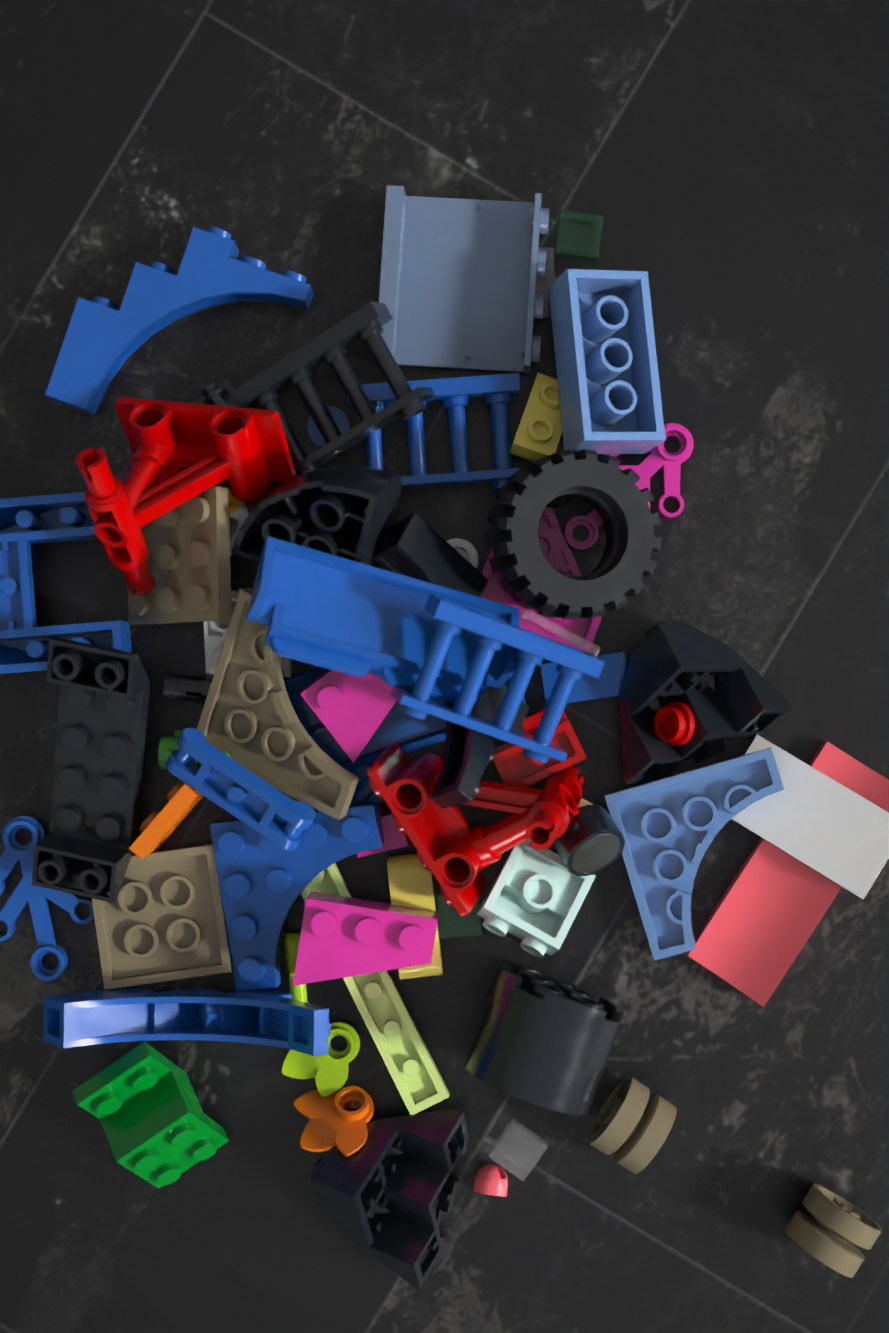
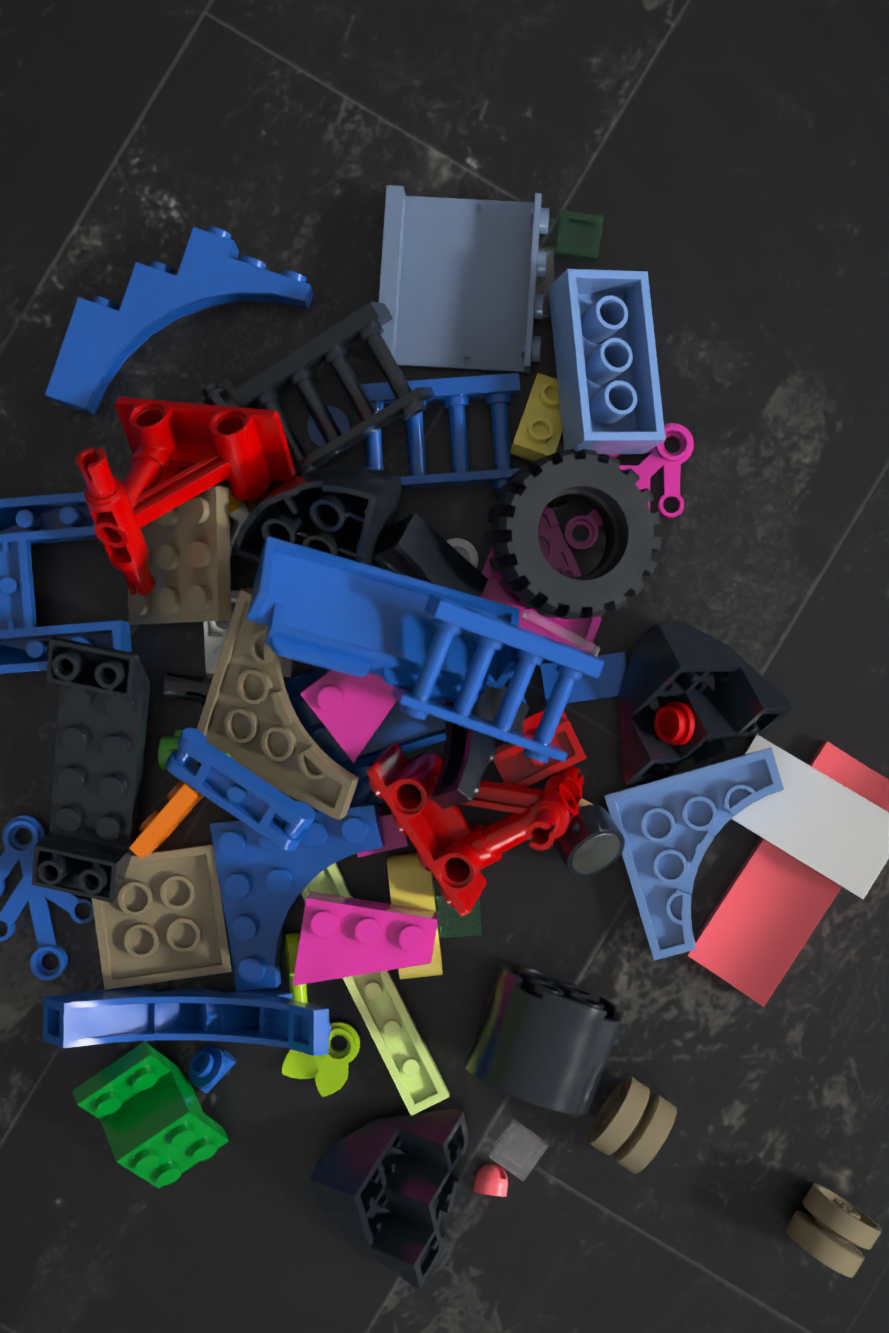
orange plate [294,1086,374,1156] -> none
light aqua plate [477,839,596,958] -> none
none -> blue plate [188,1045,236,1094]

